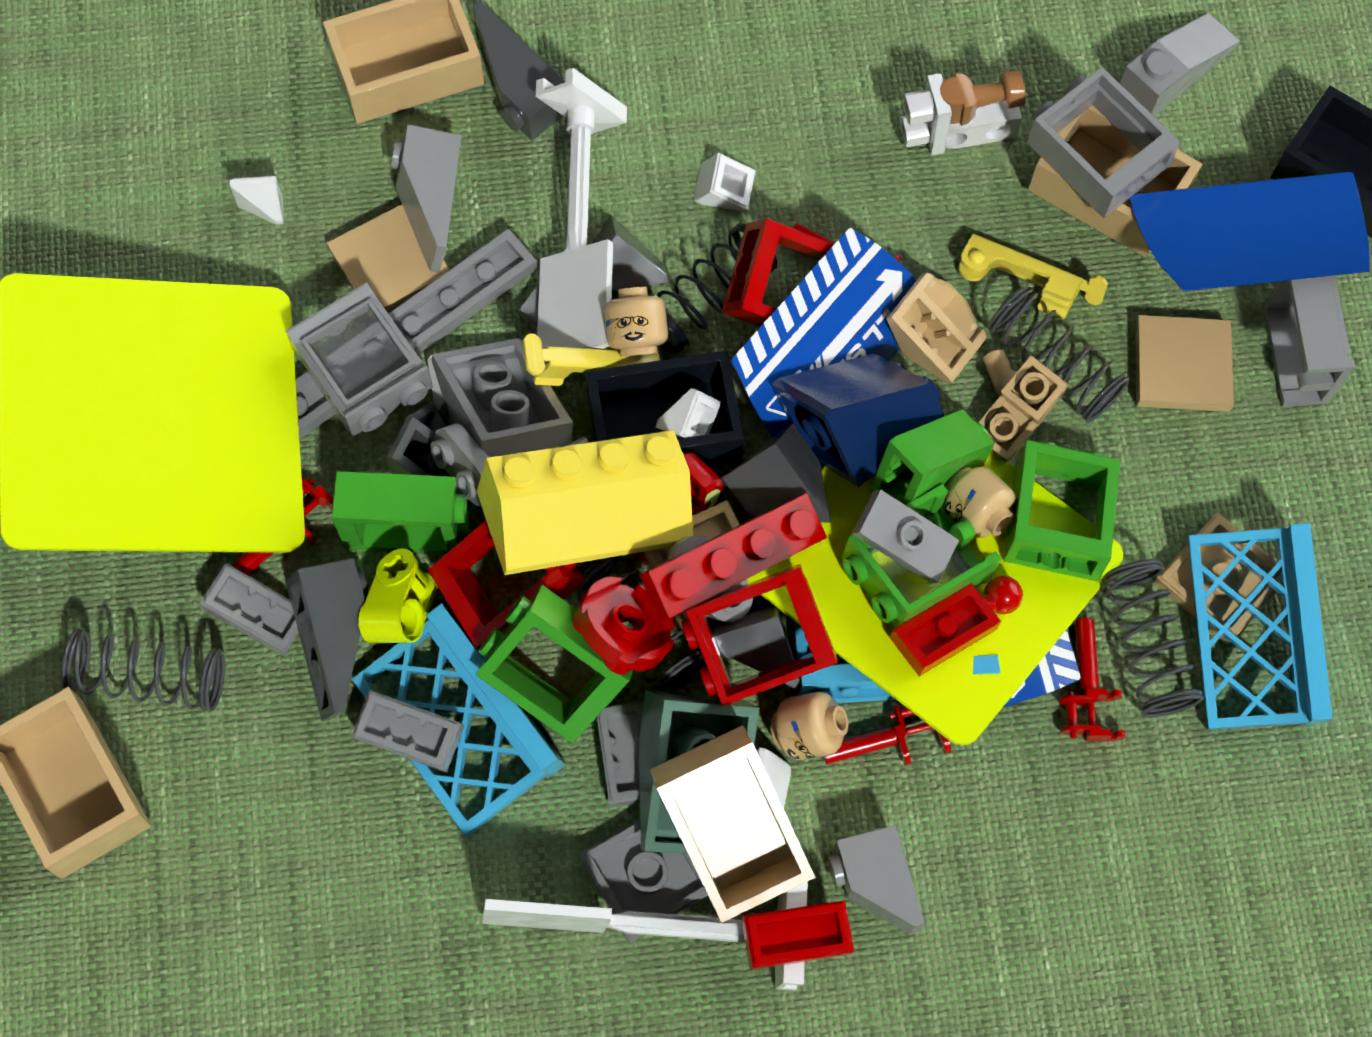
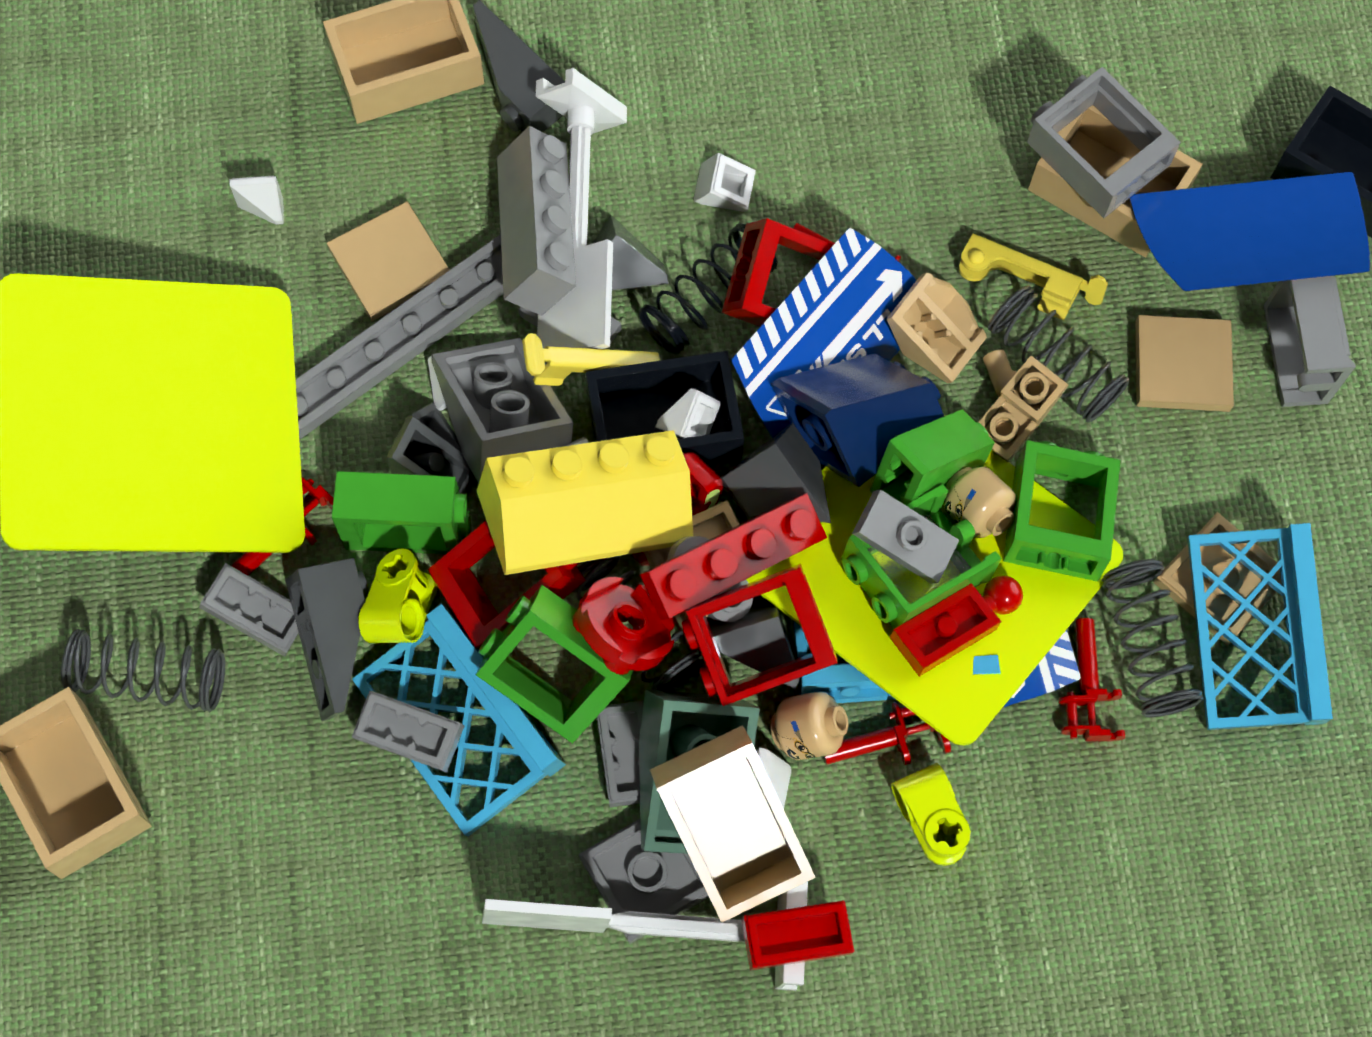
light grey window [285,282,433,437] -> none
light grey slope [390,124,462,273] -> none
light grey plate [431,423,489,506] -> none
tan head [604,287,668,357] -> none
light grey slope [828,825,925,935] -> none
white hips [900,70,1026,156] -> none
light grey slope [1120,13,1240,117] -> none
none -> light grey brick [497,126,576,316]
none -> neon yellow piece [891,763,971,866]

